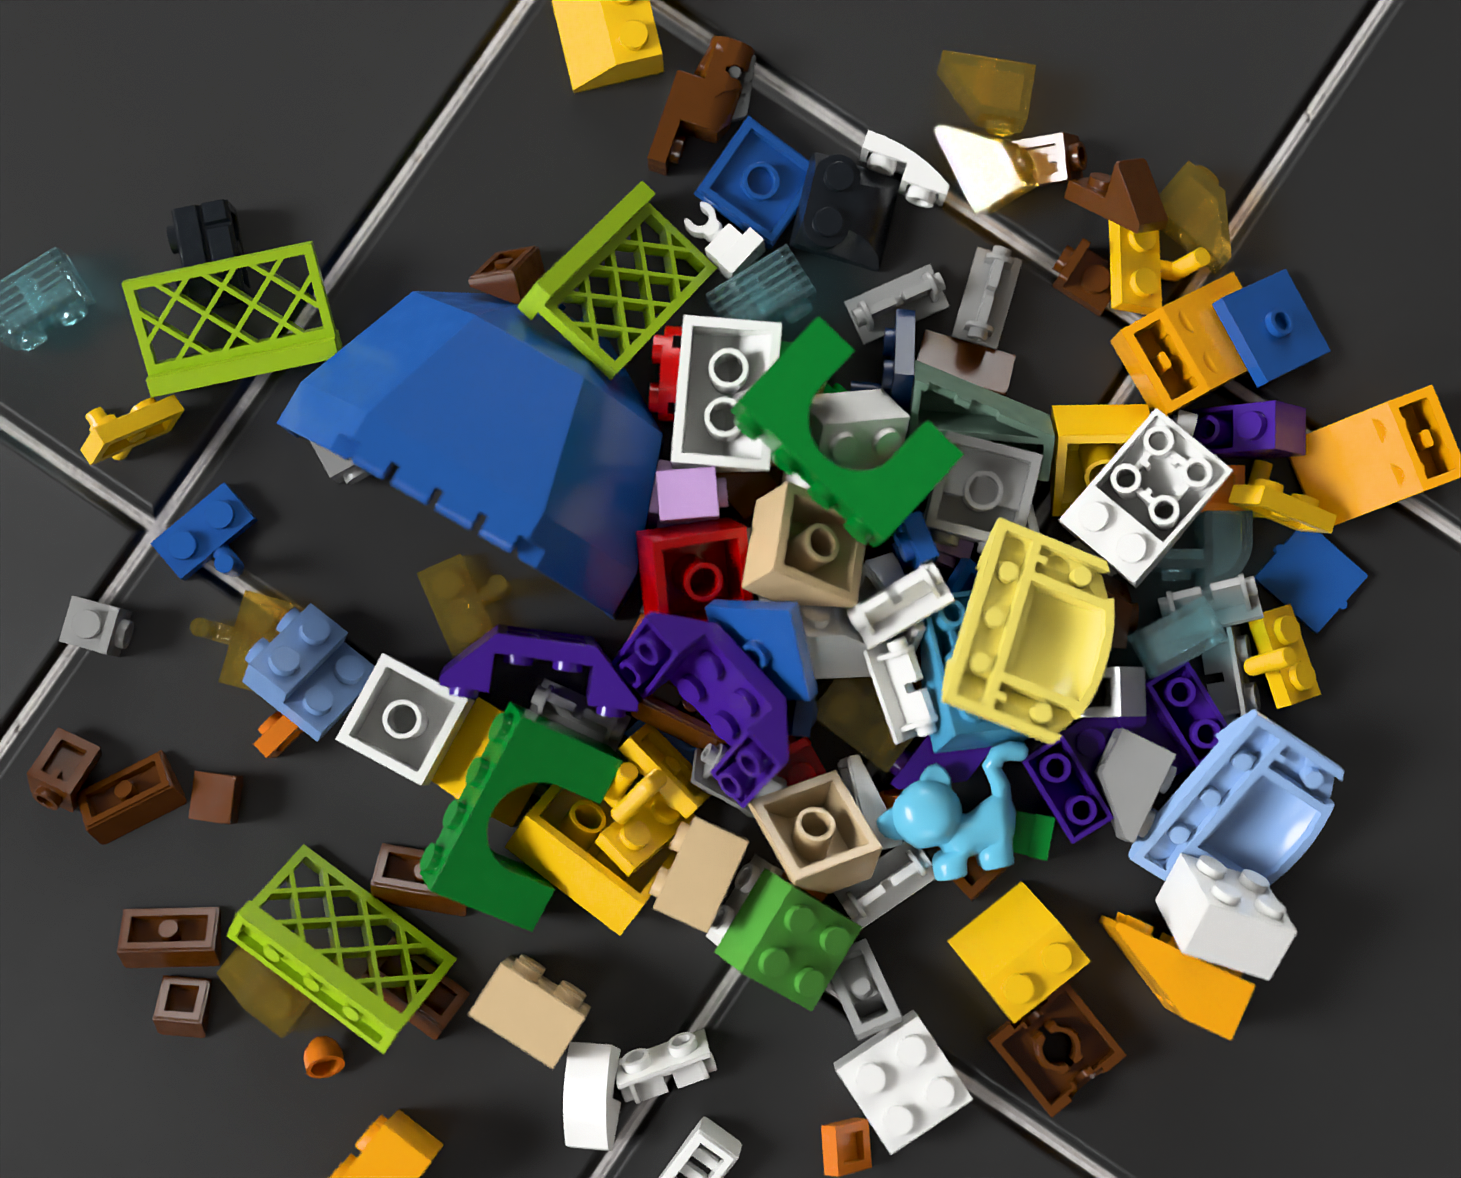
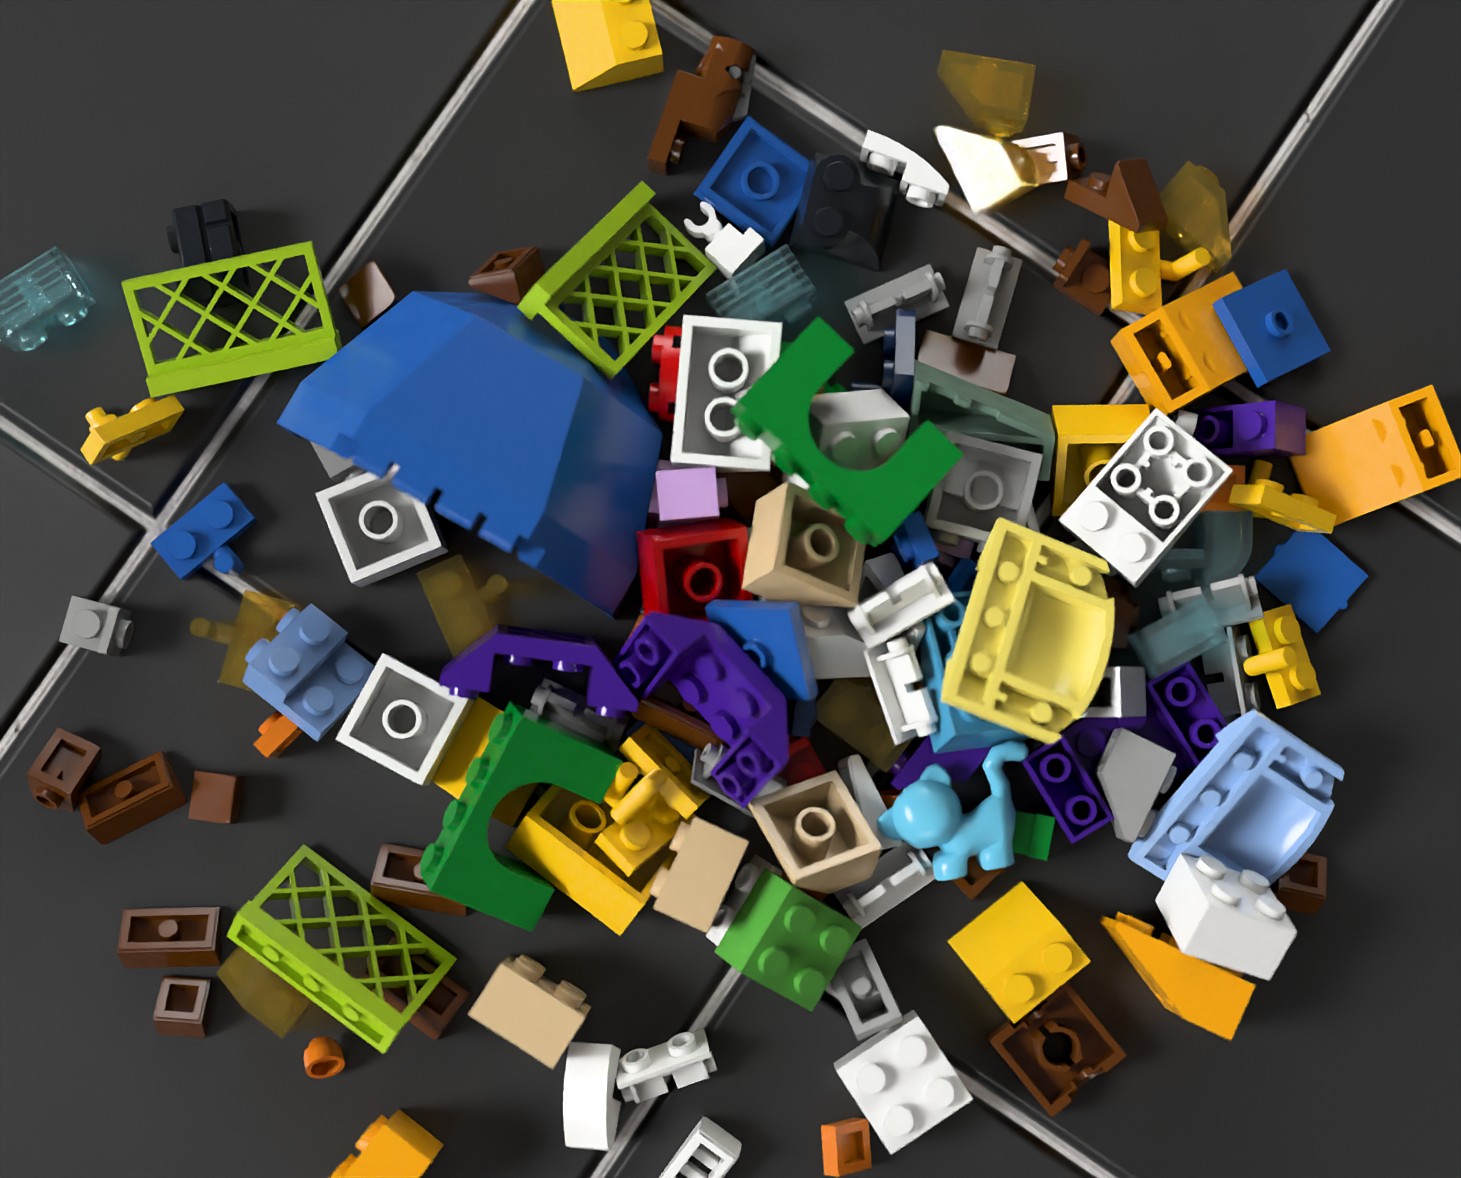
none -> white brick [315,464,449,588]
none -> reddish brown slope [338,260,400,330]
none -> reddish brown slope [1271,853,1327,914]

